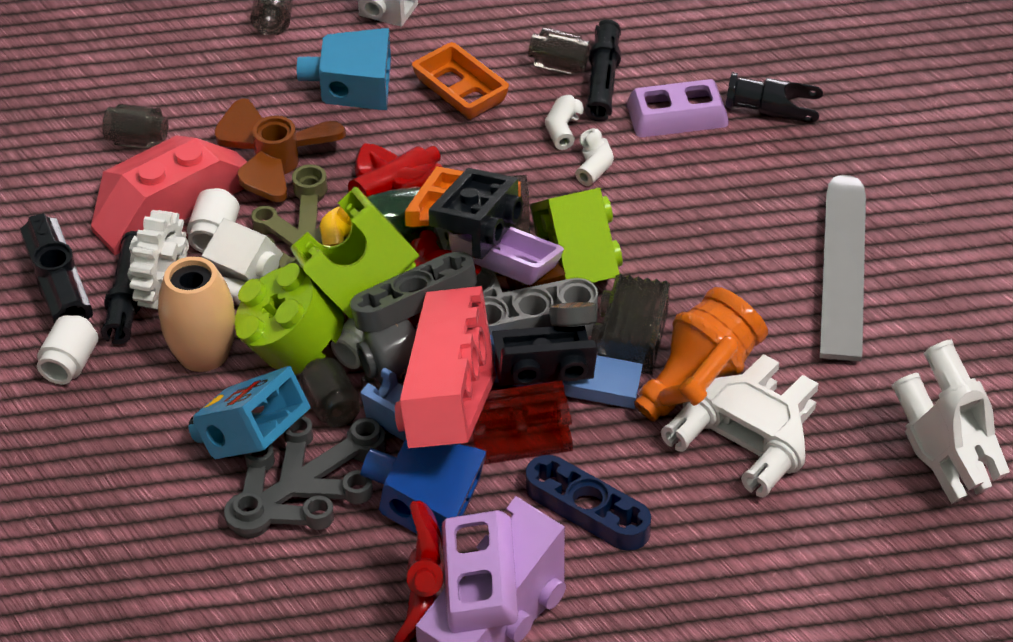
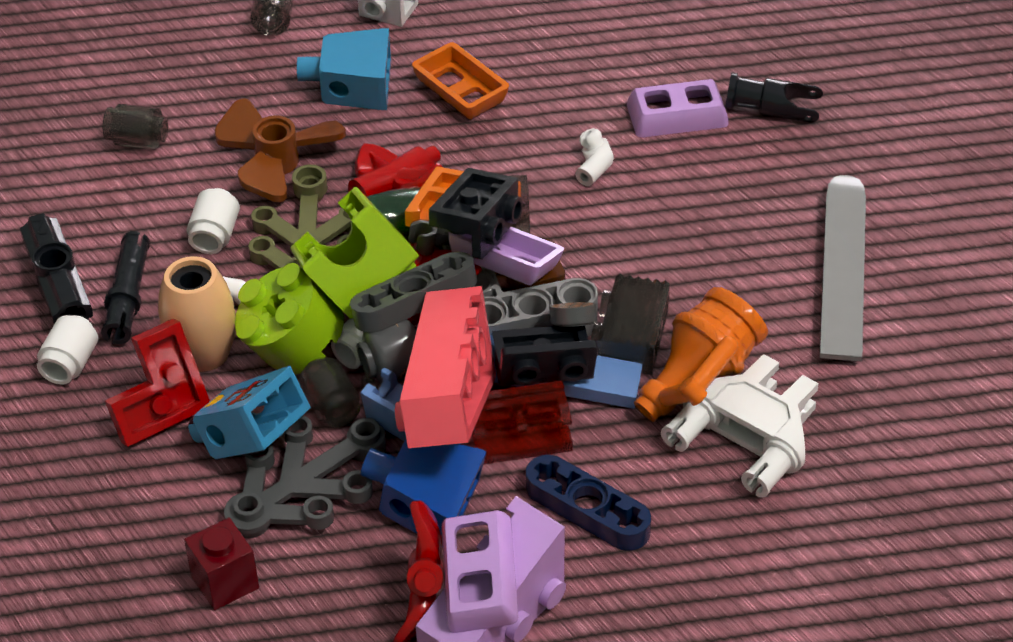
coral wedge [91,135,247,255] -> none
white gear [127,210,189,310] -> none
white brick [202,217,283,282] -> none
yellow arm [319,206,351,246] -> none
clear smoke brick [528,27,590,75] -> none
lime brick [529,188,623,283] -> none
white arm [545,95,584,150] -> none
black pin [585,20,621,121] -> none
white connector [892,339,1010,504] -> none
none -> red plate [105,319,210,447]
none -> dark red brick [184,517,259,611]
none -> dark grey hand [408,220,450,256]

